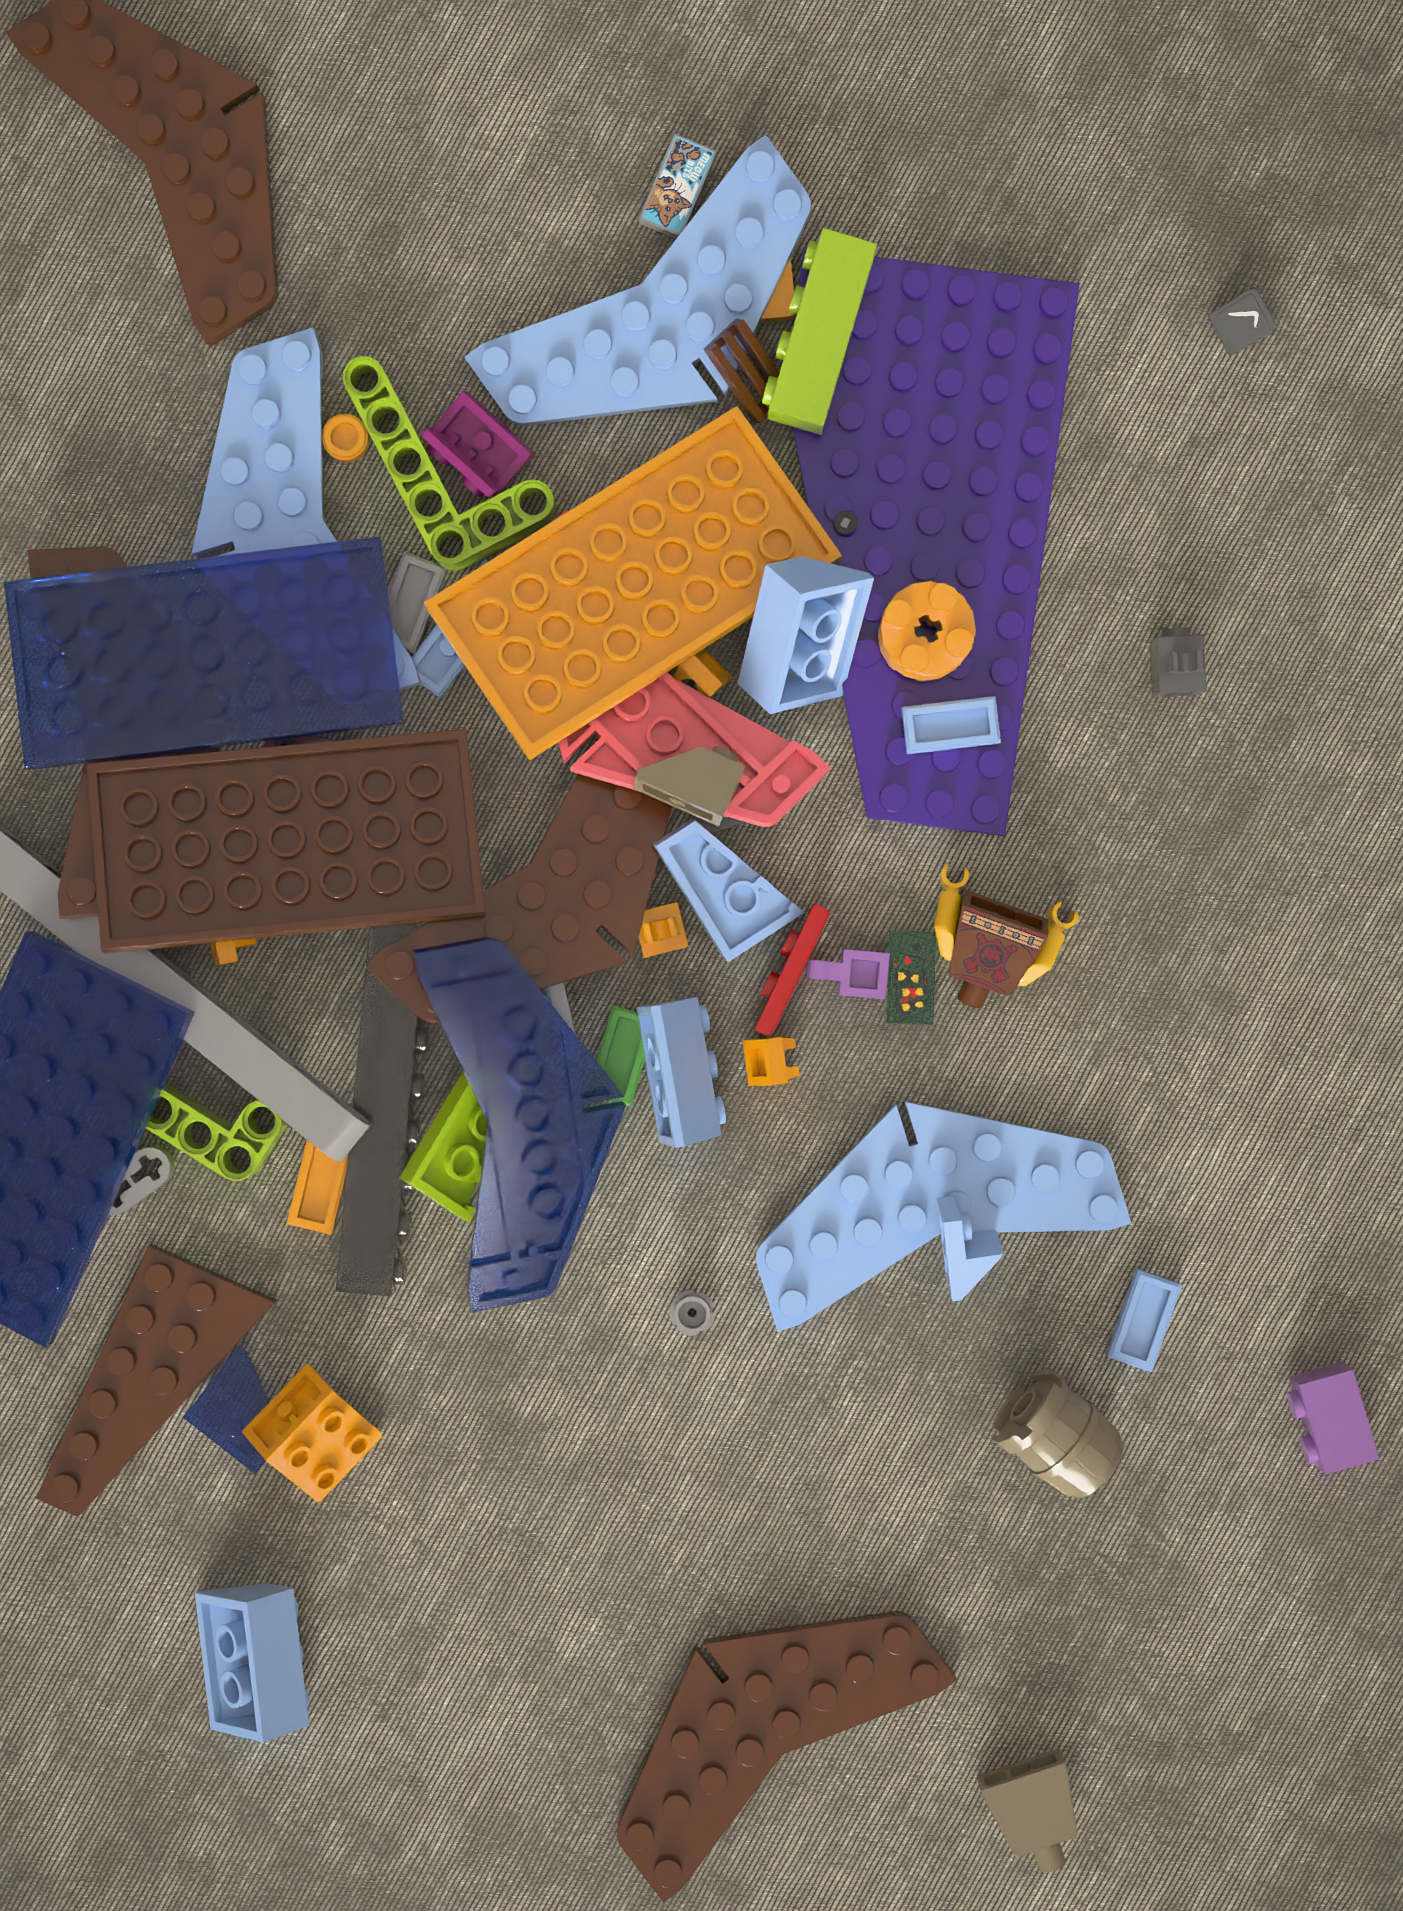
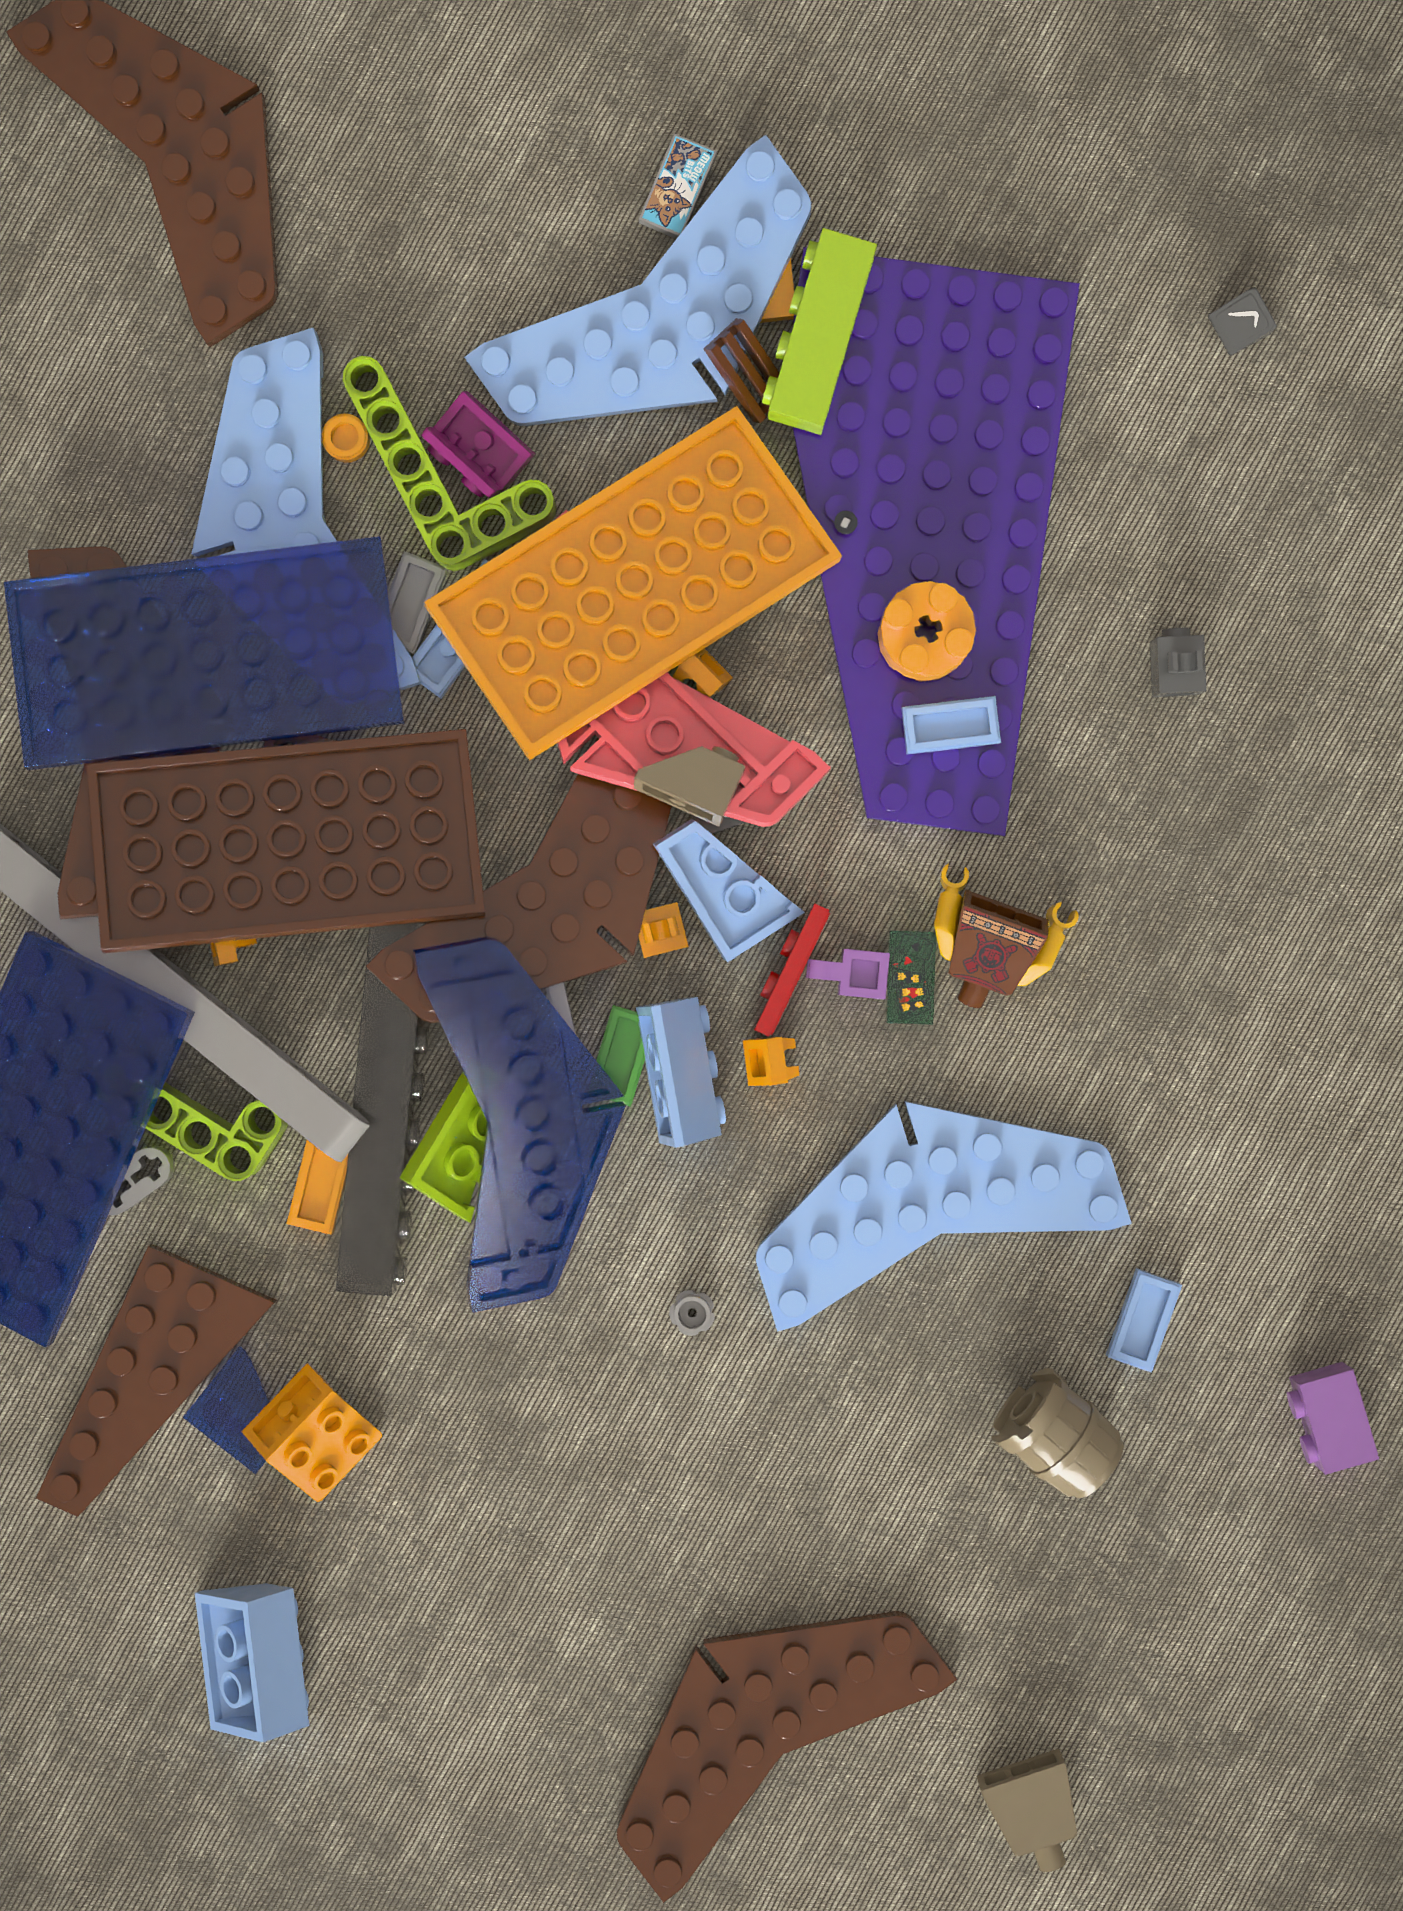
light blue slope [737,557,874,714] -> none
light blue slope [936,1195,1003,1301] -> none

